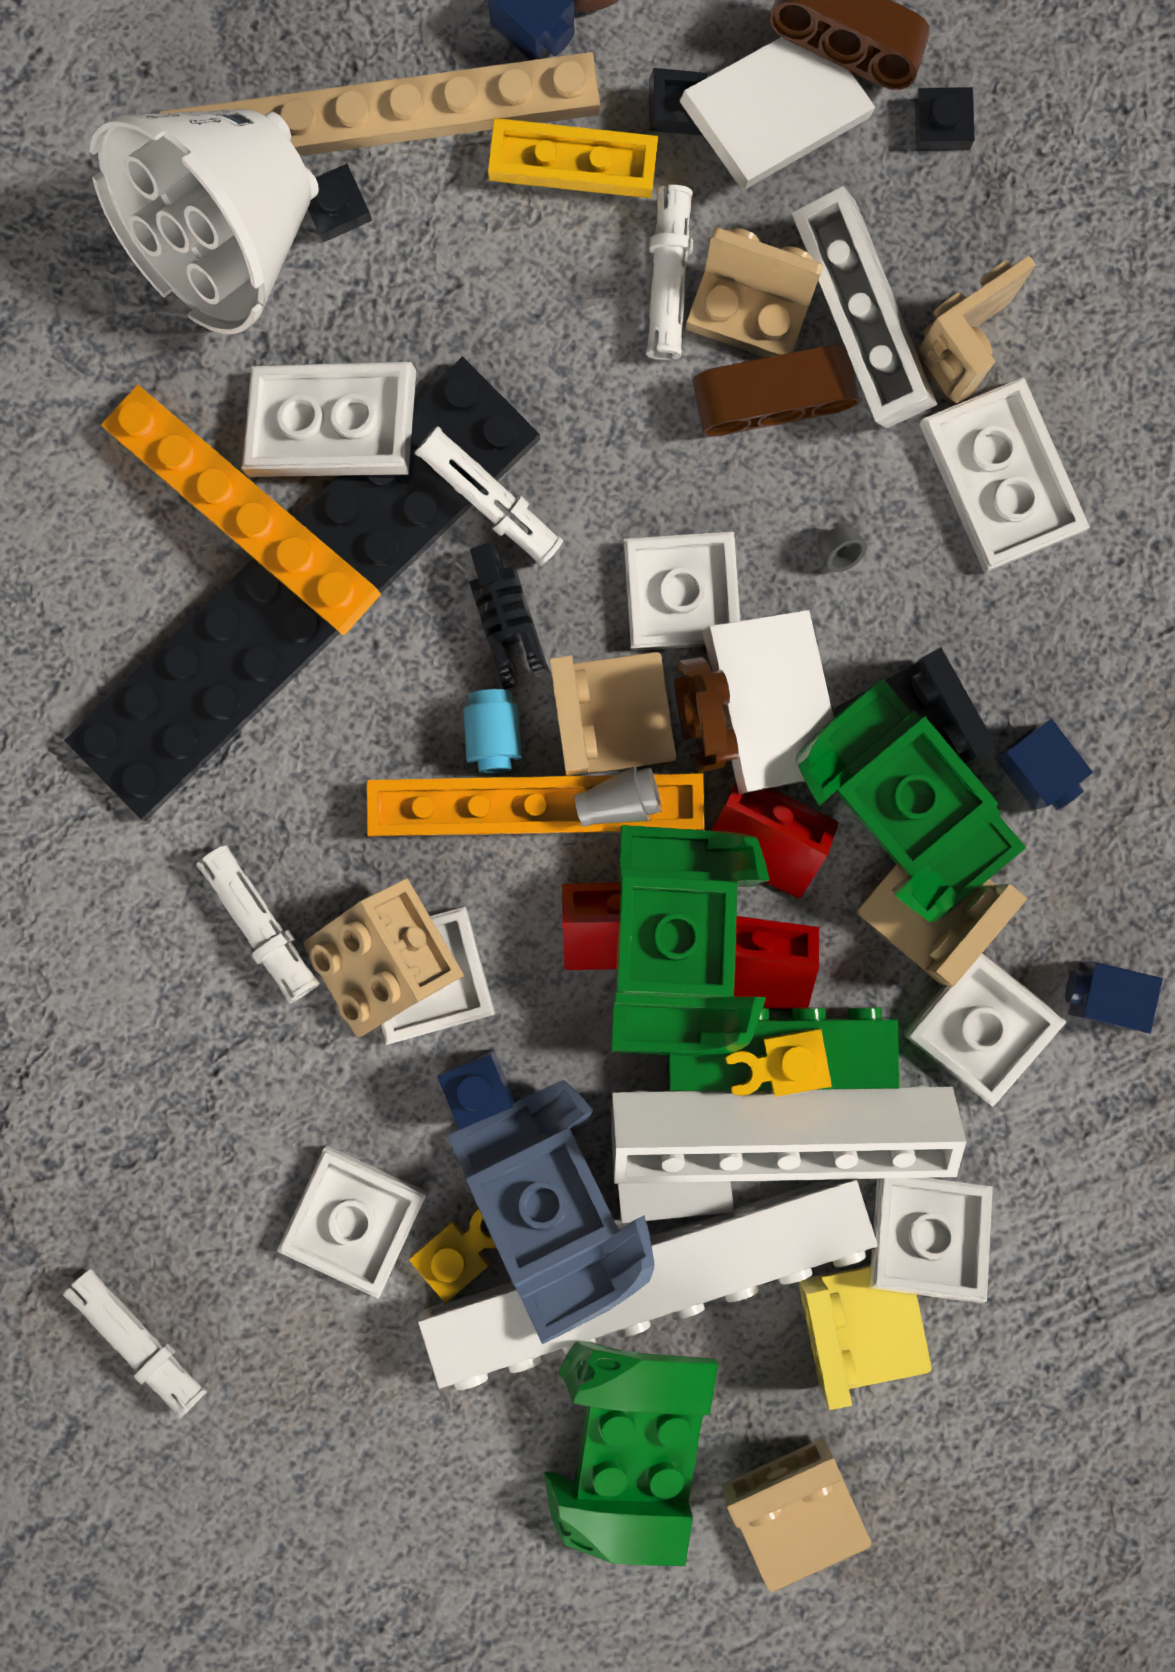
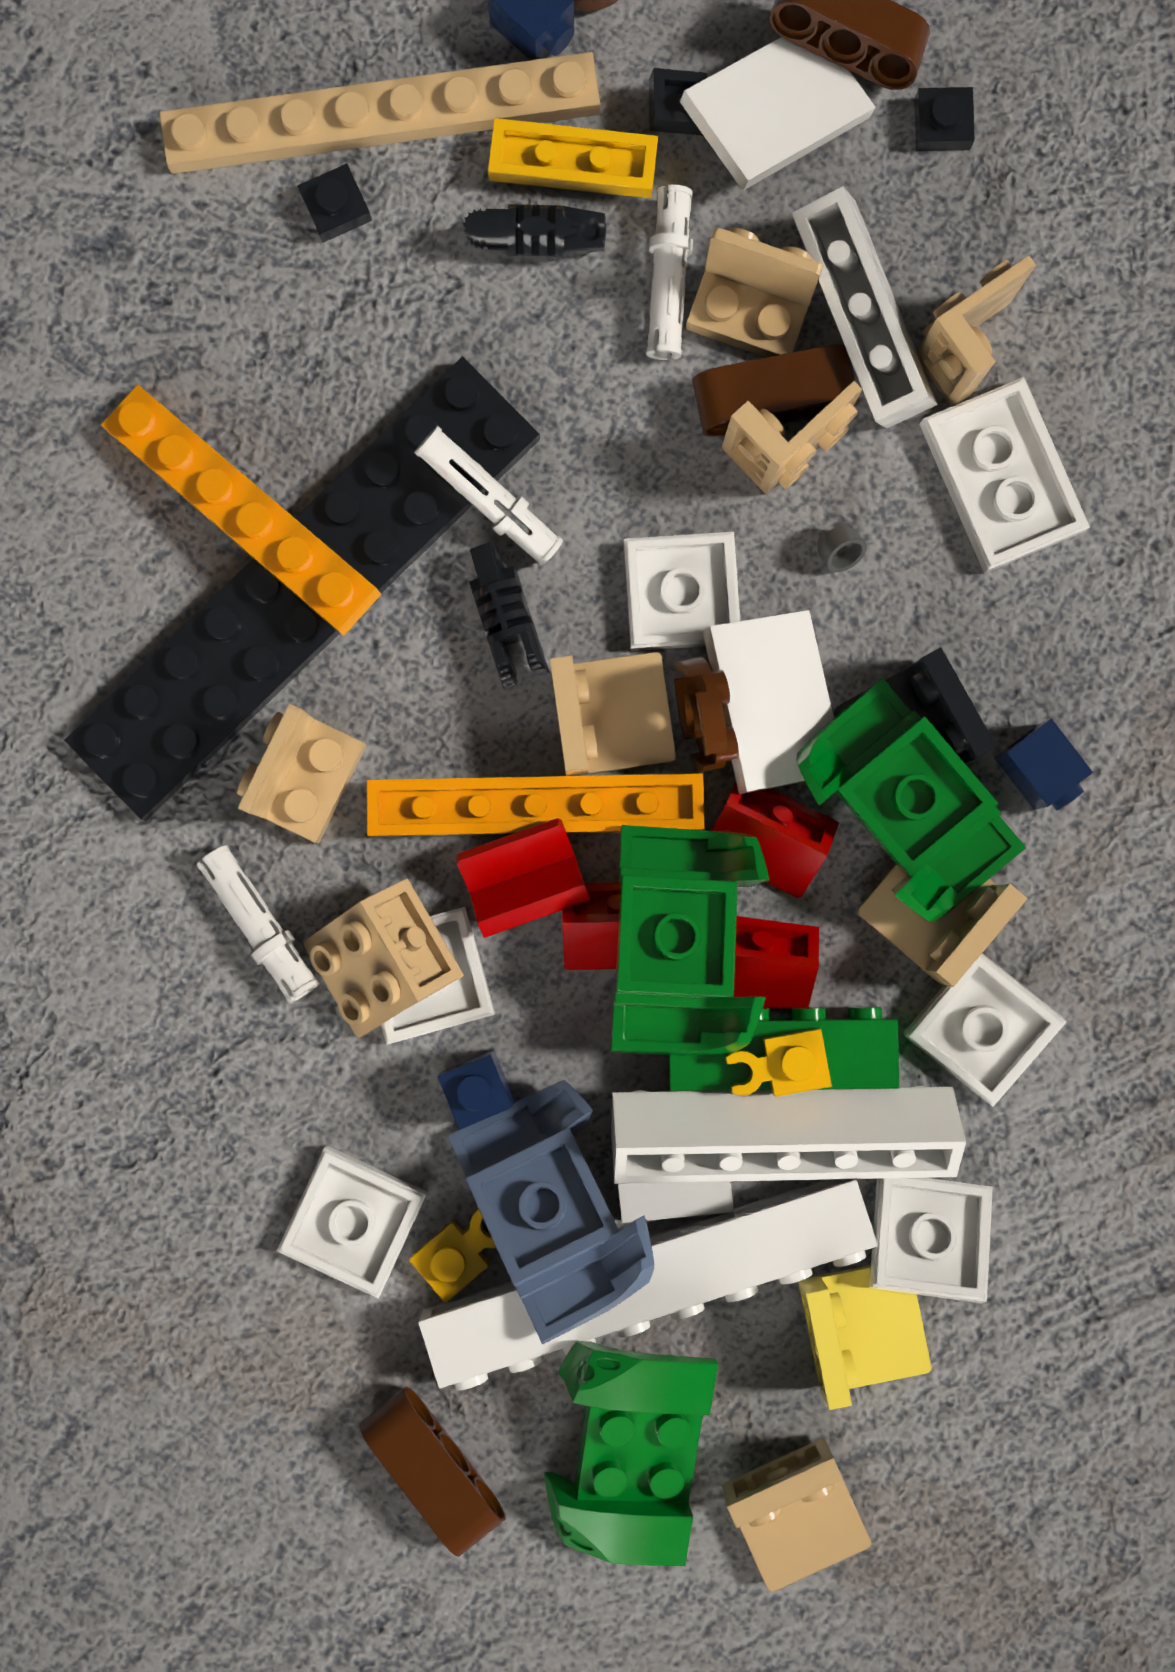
white pin [63,1269,207,1419] -> none
white cone [89,109,319,334] -> none
white tile [242,362,416,477] -> none
medium azure brick [463,689,522,774] -> none
light grey cone [574,766,662,827] -> none
dark blue brick [1065,961,1163,1034] -> none
none -> tan bracket [237,704,367,844]
none -> reddish brown beam [359,1386,506,1557]
none -> red panel [456,818,590,938]
none -> black hinge [463,204,606,257]
none -> tan bracket [722,381,862,495]

